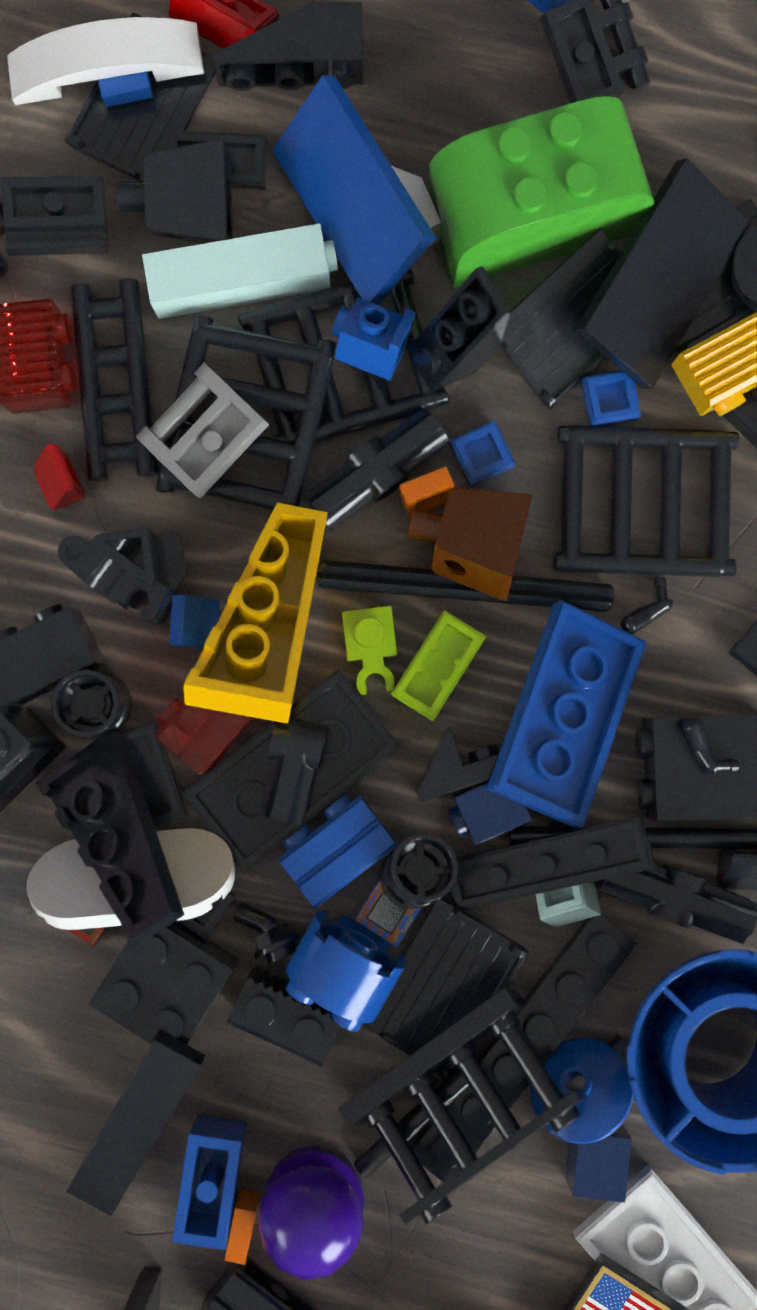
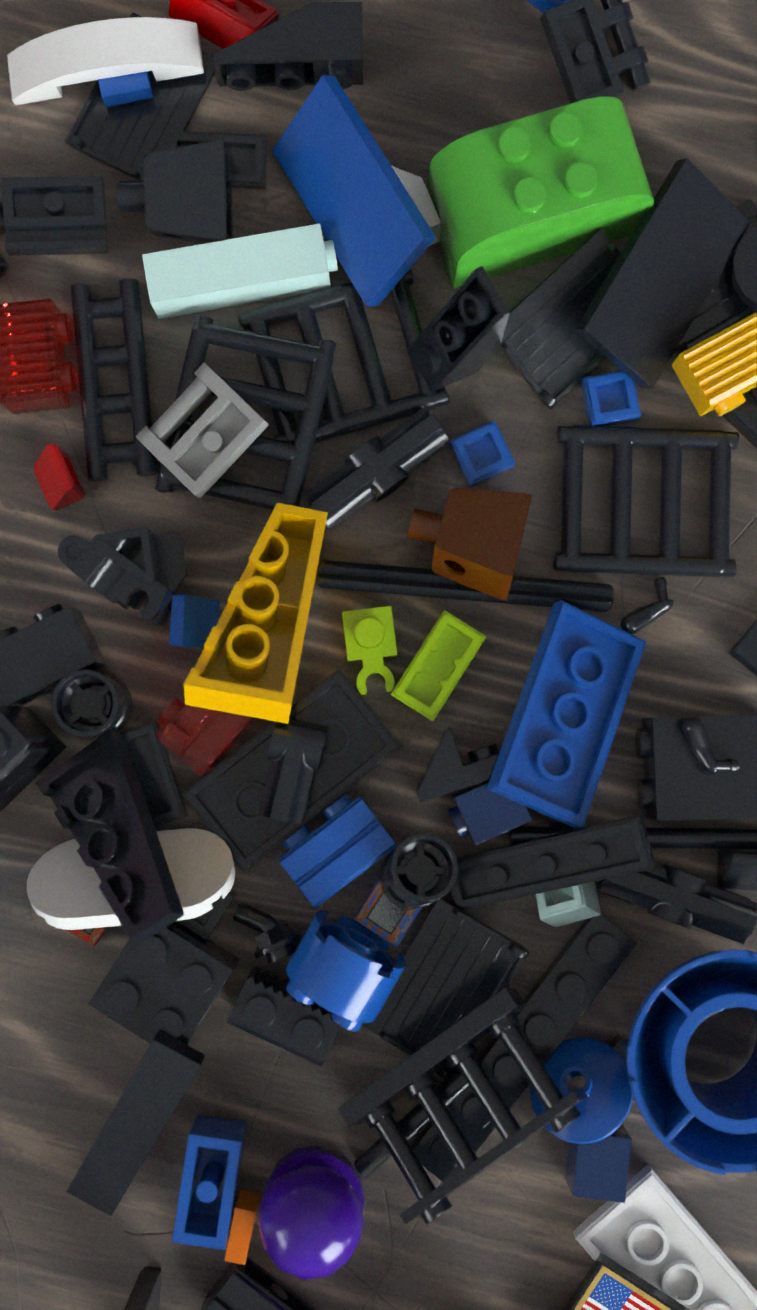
blue brick [332,297,416,381] -> none
orange tile [399,467,454,519] -> none

